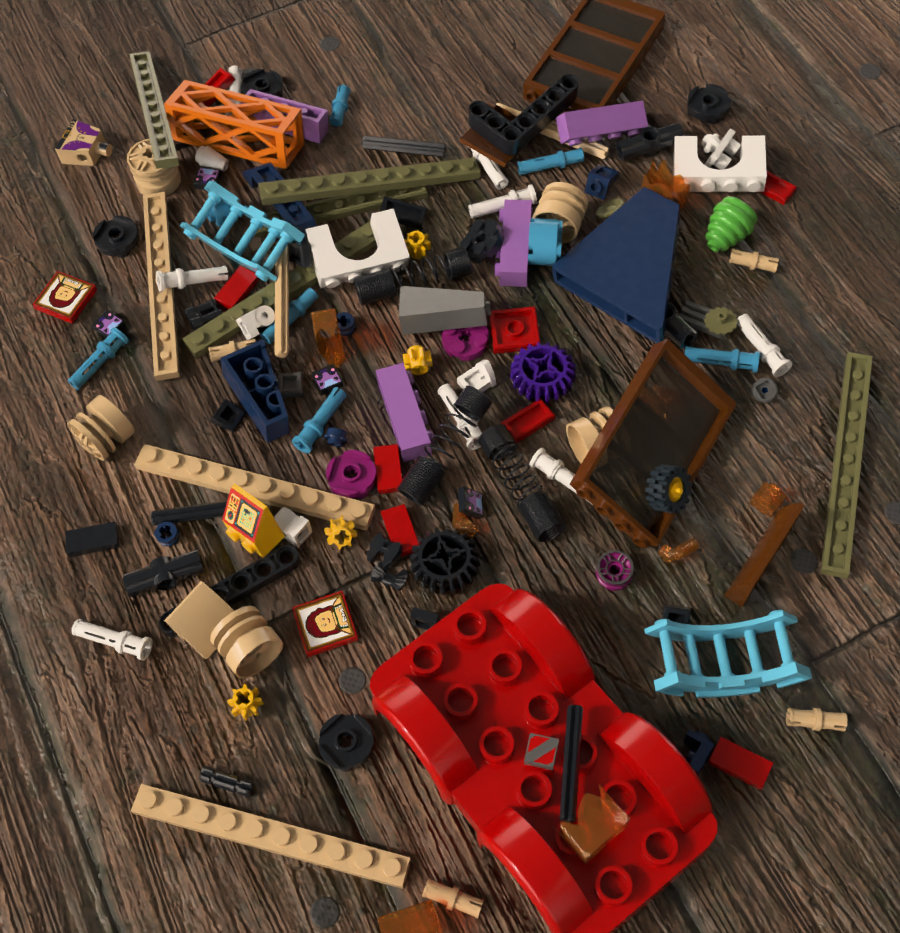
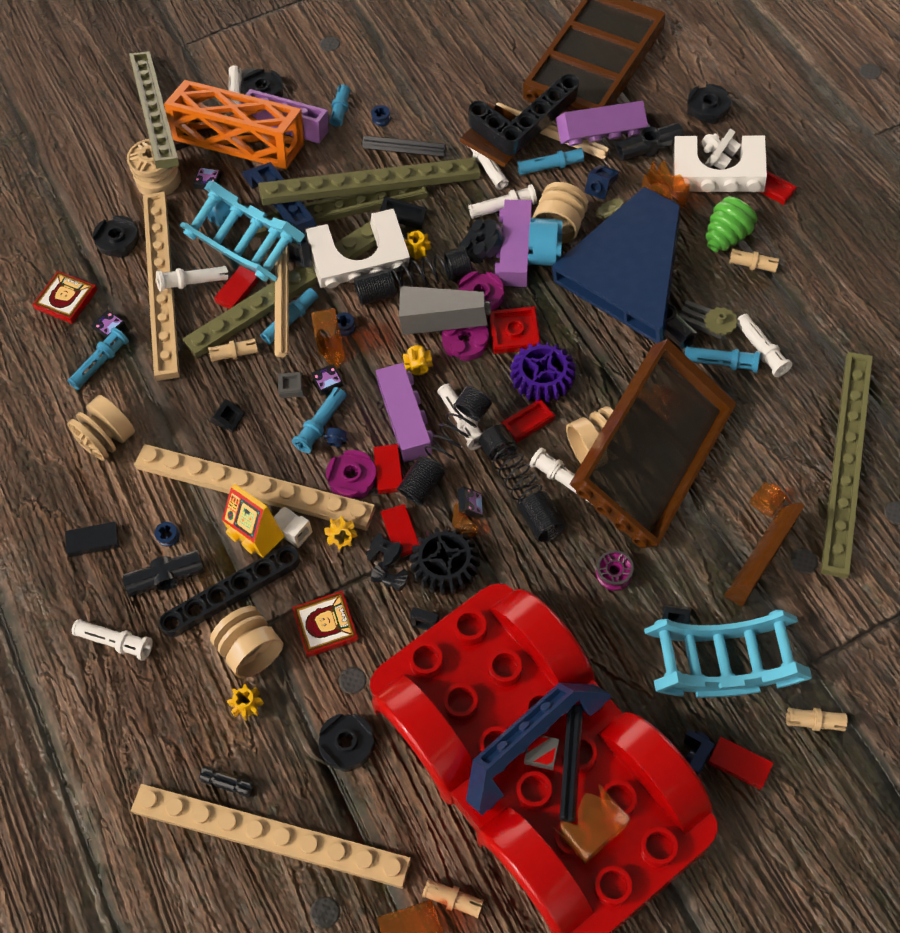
tan torso [55,119,112,166] -> none
black axle [151,501,227,526] -> none
tan slope [164,581,234,659] -> none
black piece [183,299,223,331] -> none
white cone [195,145,229,172] -> none
red tile [202,68,236,107] -> none
dark blue wedge [220,339,289,443] -> none
white leg [236,305,275,340] -> none
white tile [457,360,496,392] -> none
black wheel [645,464,693,514] -> none
clear orange arm [658,538,699,563] -> none
dark grey tile [752,378,778,403] -> none
none -> dark blue bush [371,105,391,126]
none -> magenta plate [458,271,504,311]
none -> dark blue slope [466,682,611,815]

